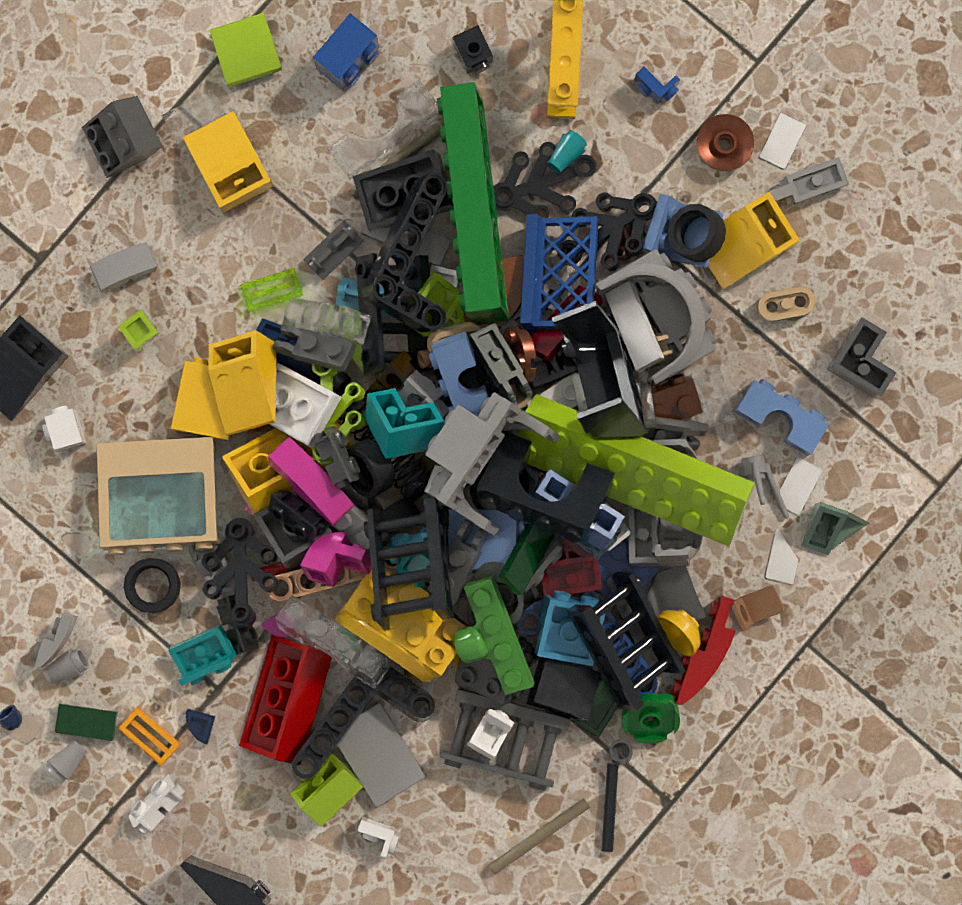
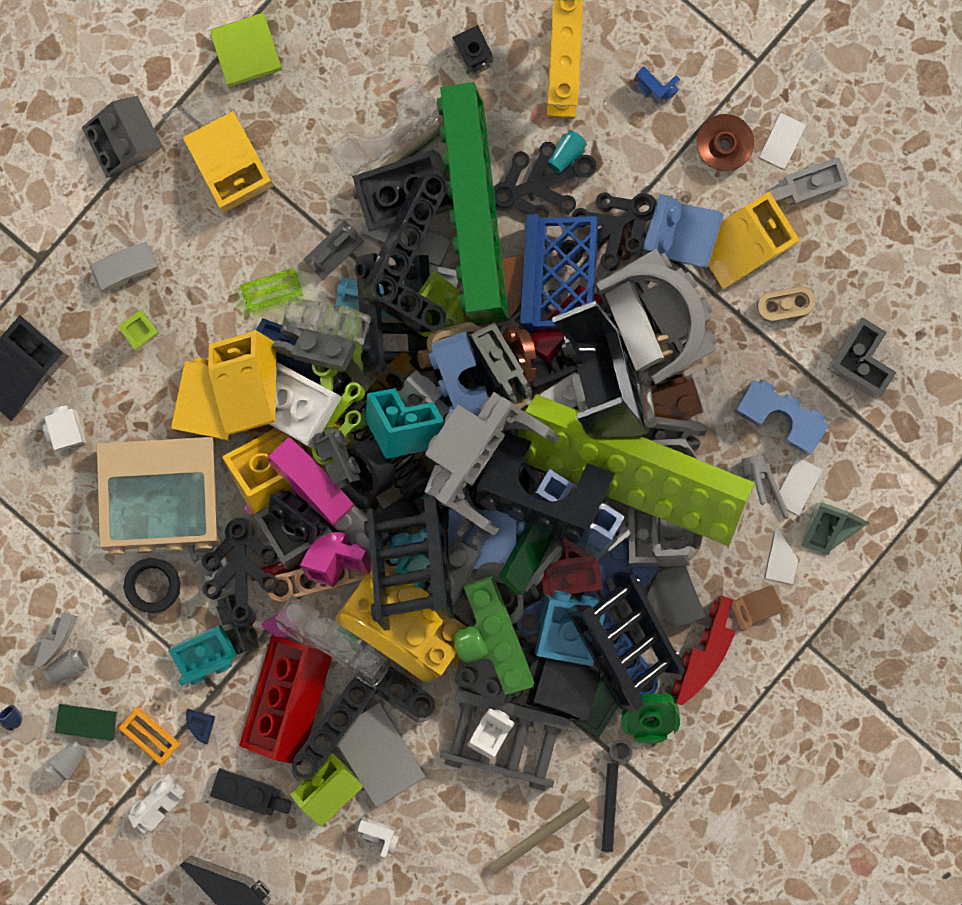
blue brick [313,13,379,91] -> none
yellow piece [657,610,700,656] -> none
black tyre [667,204,726,262] -> none
none -> black hinge [210,768,292,816]

